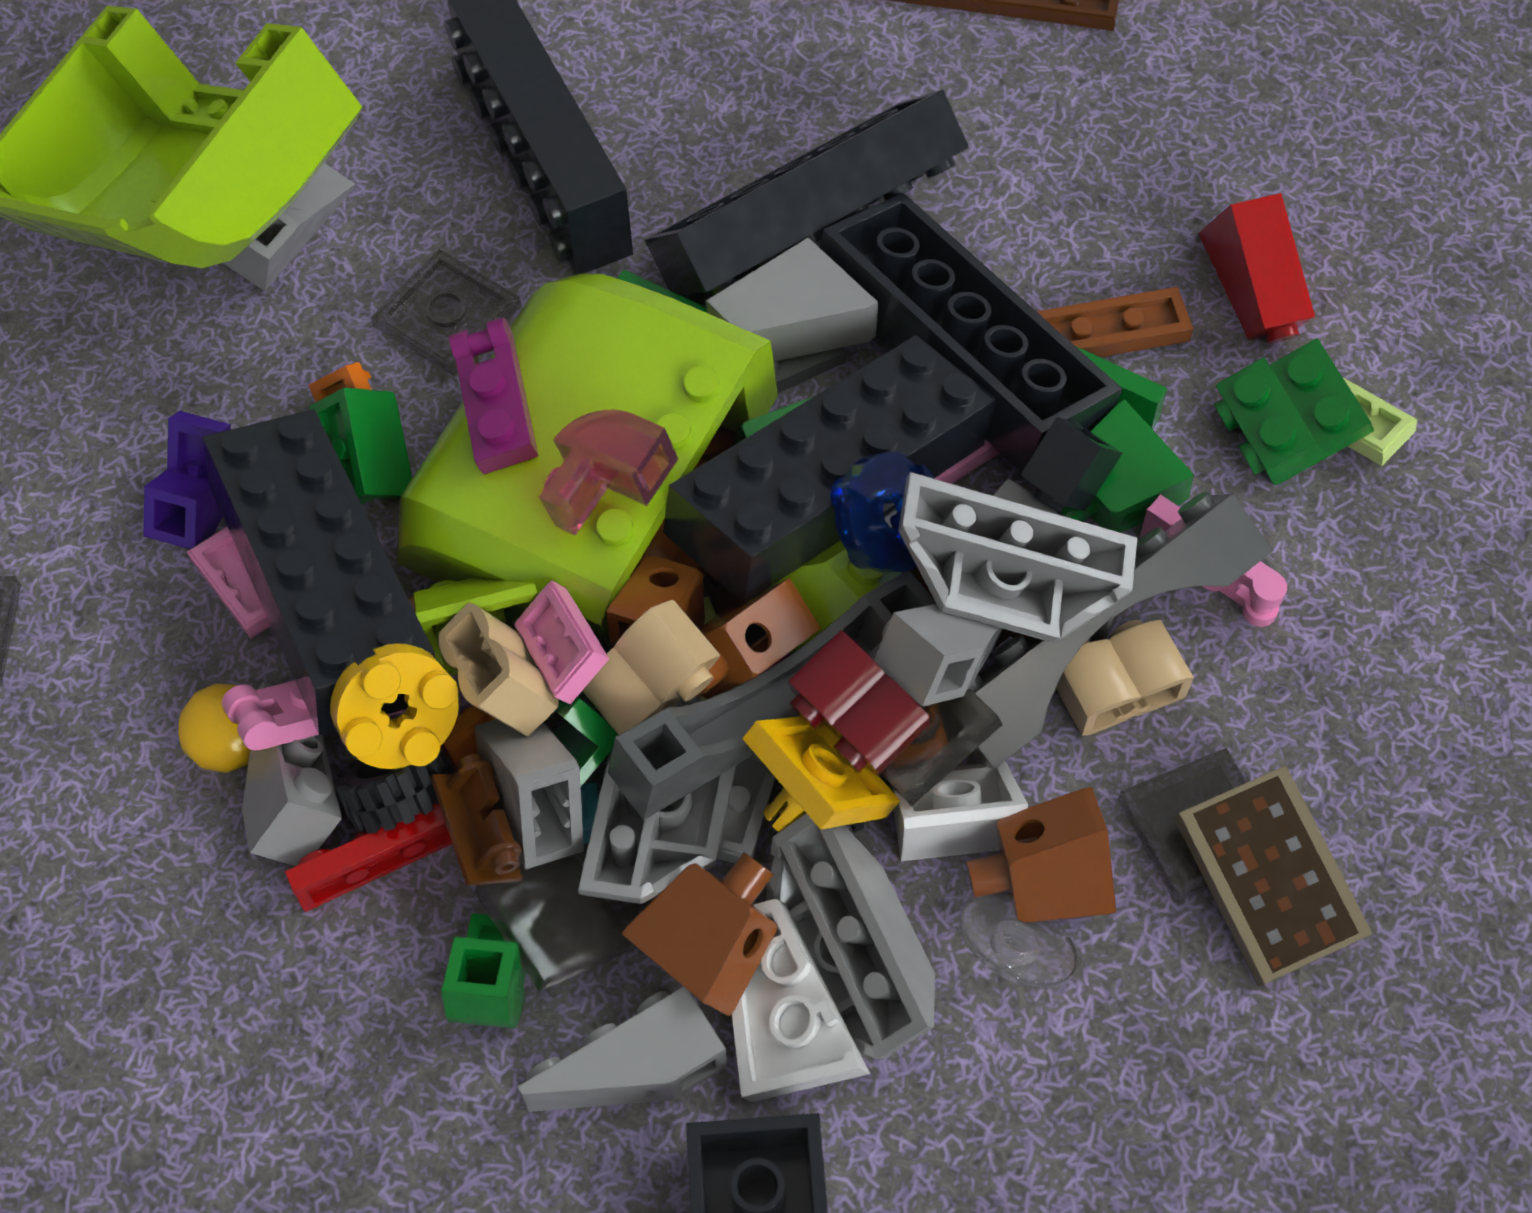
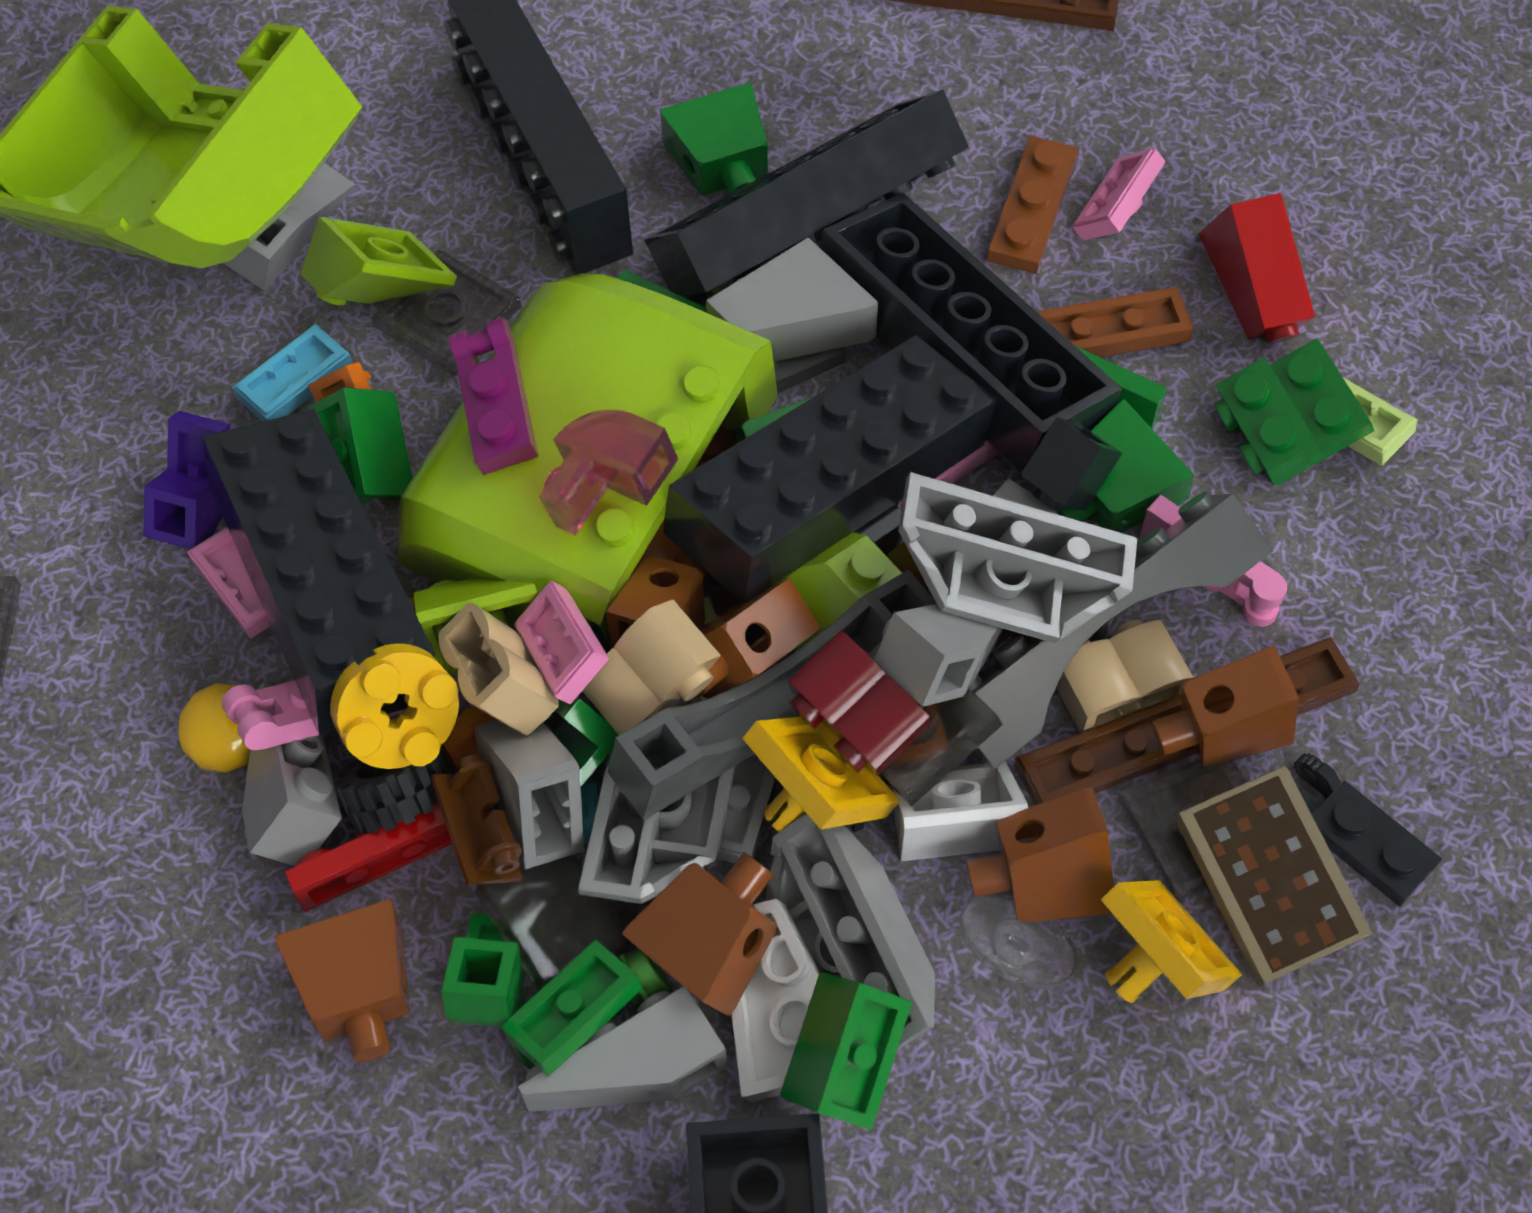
clear blue plate [830,452,935,573] -> none
none -> medium azure plate [232,324,353,422]
none -> dark orange torso [274,898,410,1062]
none -> lime slope [300,216,457,306]
none -> green panel [500,940,643,1077]
none -> bright green plate [619,949,671,1006]
none -> green torso [660,82,768,196]
none -> green panel [780,972,913,1130]
none -> dark orange plate [987,136,1079,274]
none -> reddish brown tile [1014,637,1360,805]
none -> bright pink plate [1072,149,1165,240]
none -> yellow tile [1101,880,1243,1003]
none -> dark orange torso [1151,645,1299,767]
none -> black hinge [1294,752,1443,907]

